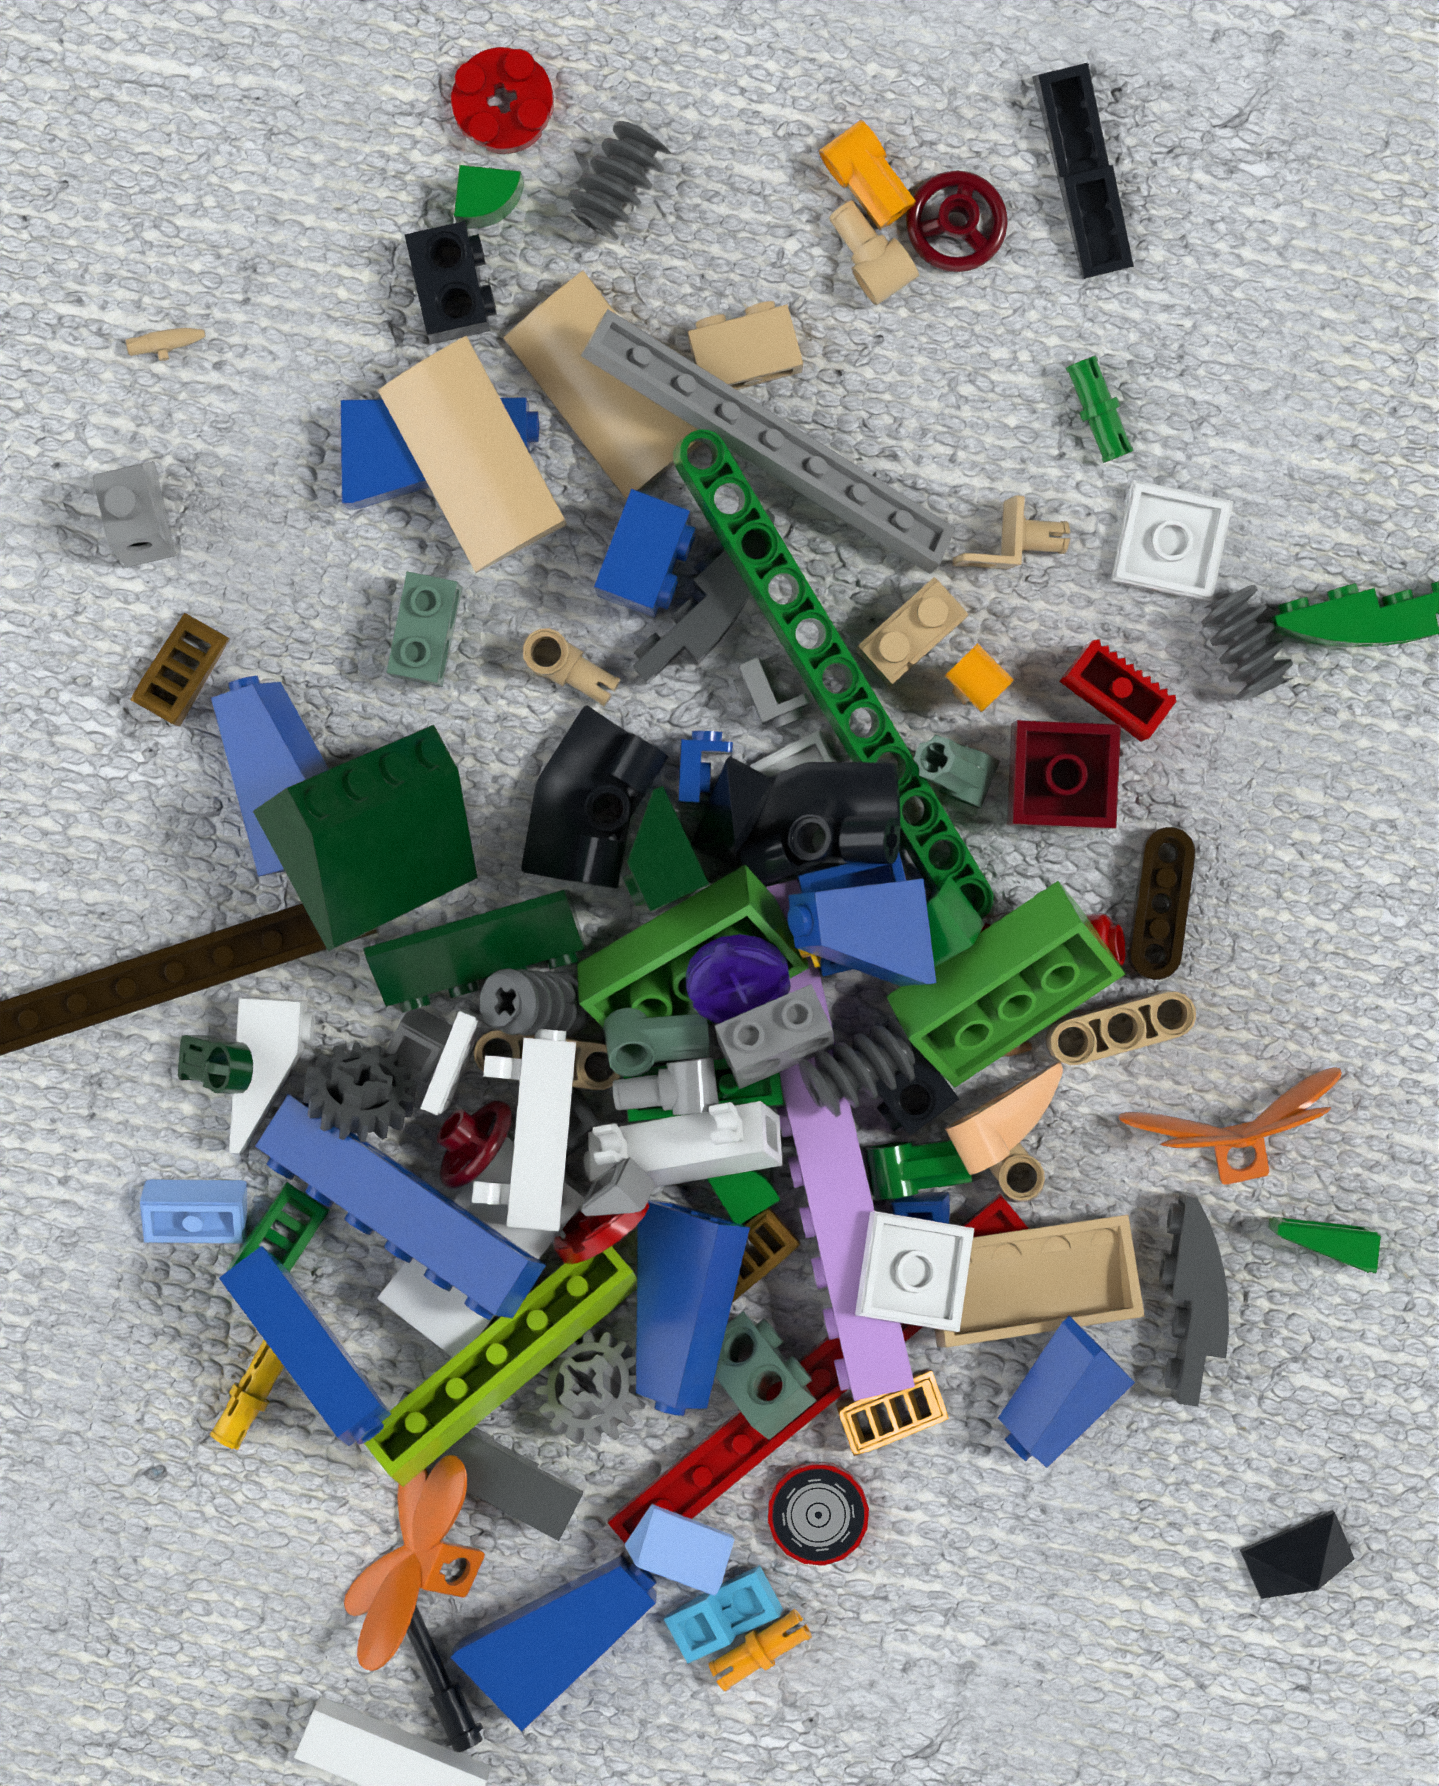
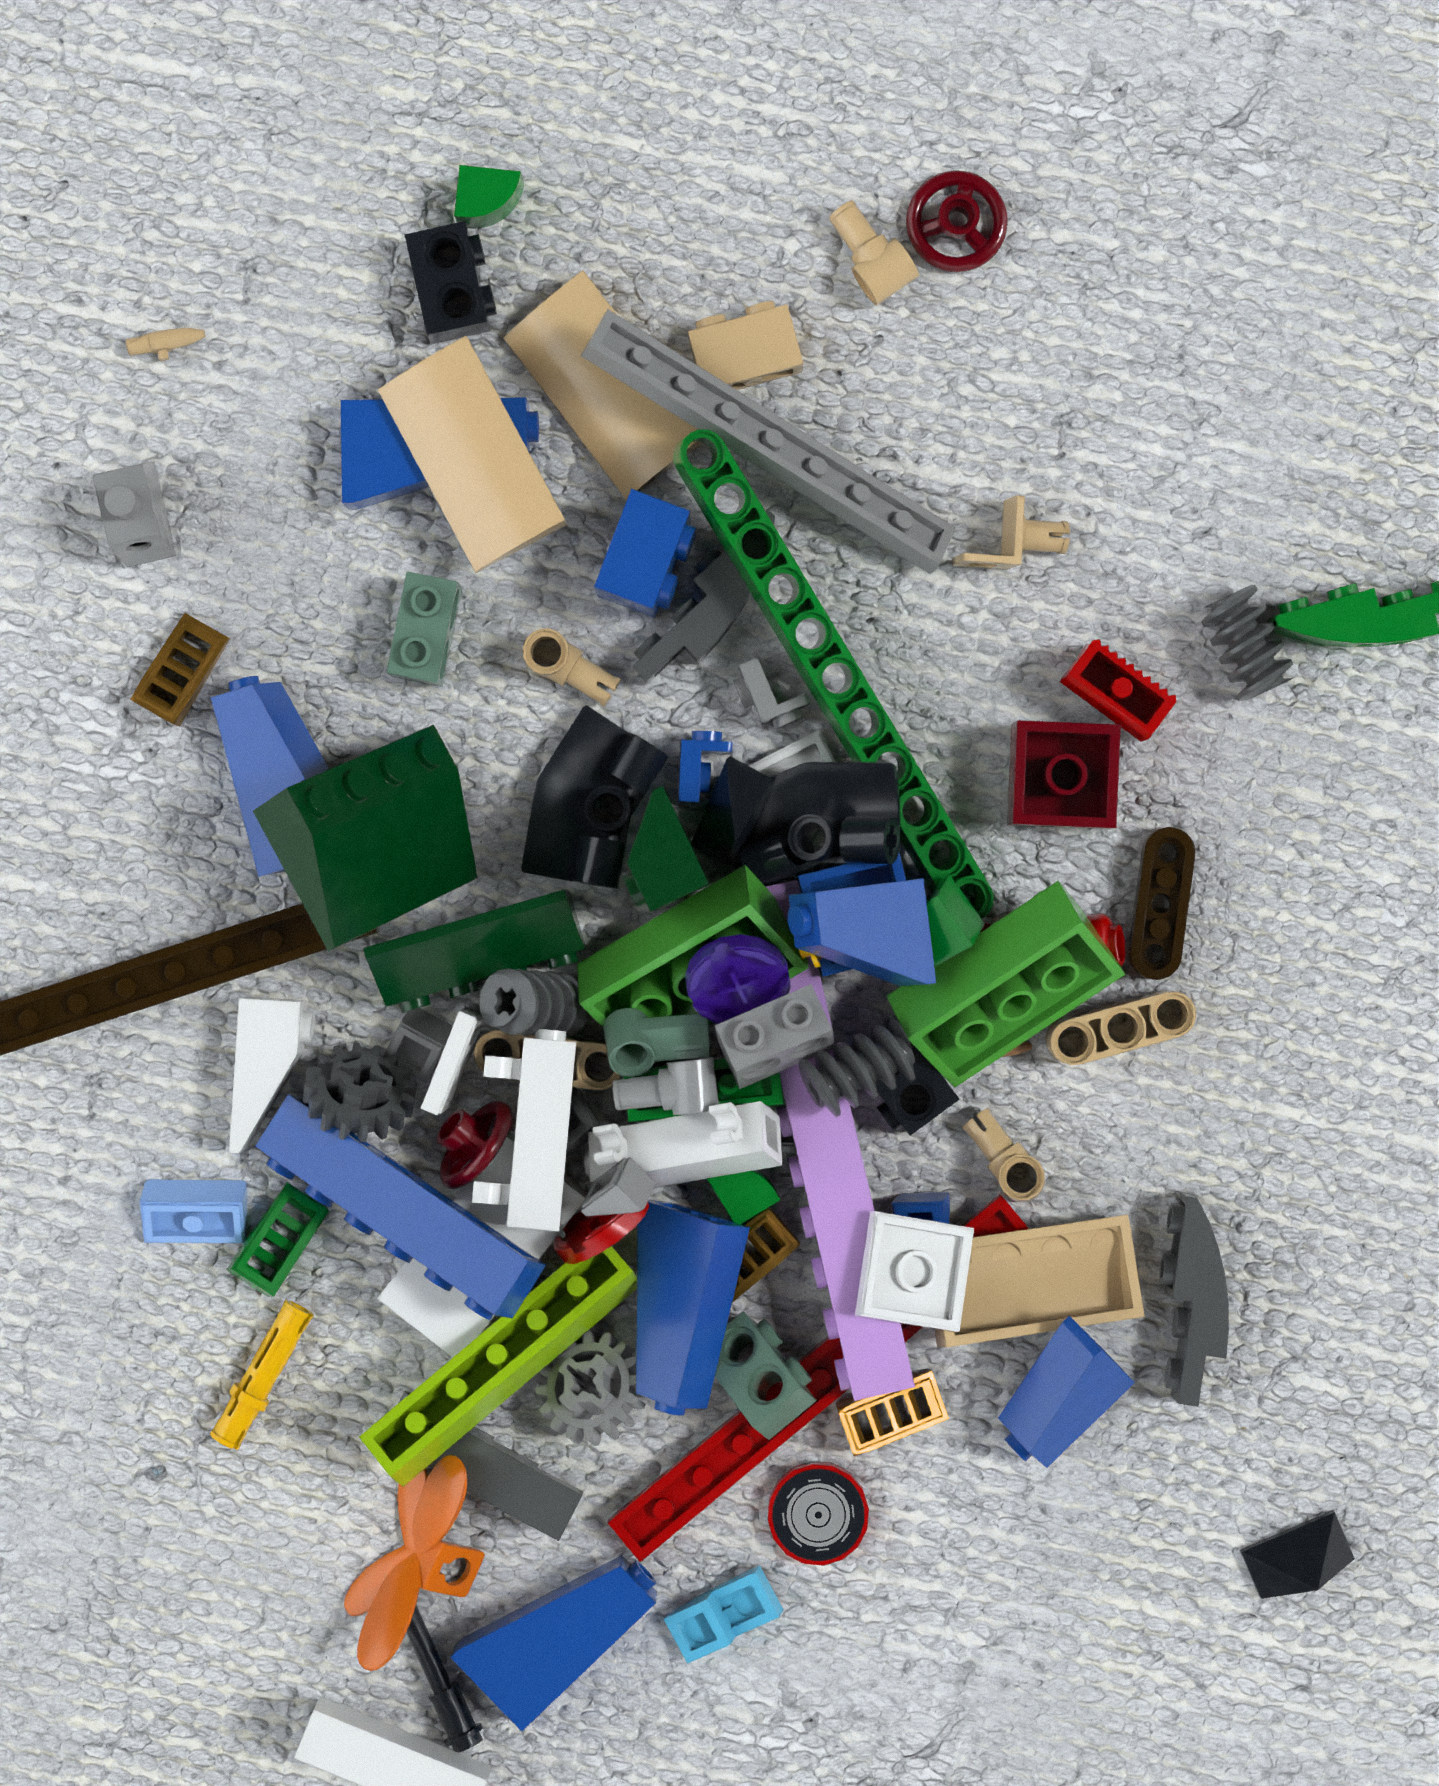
dark green piece [178,1035,253,1094] -> none
blue slope [219,1246,391,1446] -> none
red plate [451,47,554,154] -> none
dark grey piece [568,121,671,241] -> none
light blue slope [625,1504,735,1595] -> none
light orange pin [708,1609,812,1692] -> none
light orange piece [818,120,916,230] -> none
tan brick [855,577,969,687] -> none
green piece [866,1140,972,1200] -> none
sand green piece [913,734,1000,808] -> none
light orange piece [945,643,1014,712] -> none
light nougat piece [945,1062,1063,1175] -> none
black slope [1032,62,1134,279] -> none
green pin [1065,355,1134,463] -> none
white tile [1110,480,1233,603] -> none
orange piece [1118,1067,1342,1185] -> none
green slope [1268,1216,1381,1274] -> none

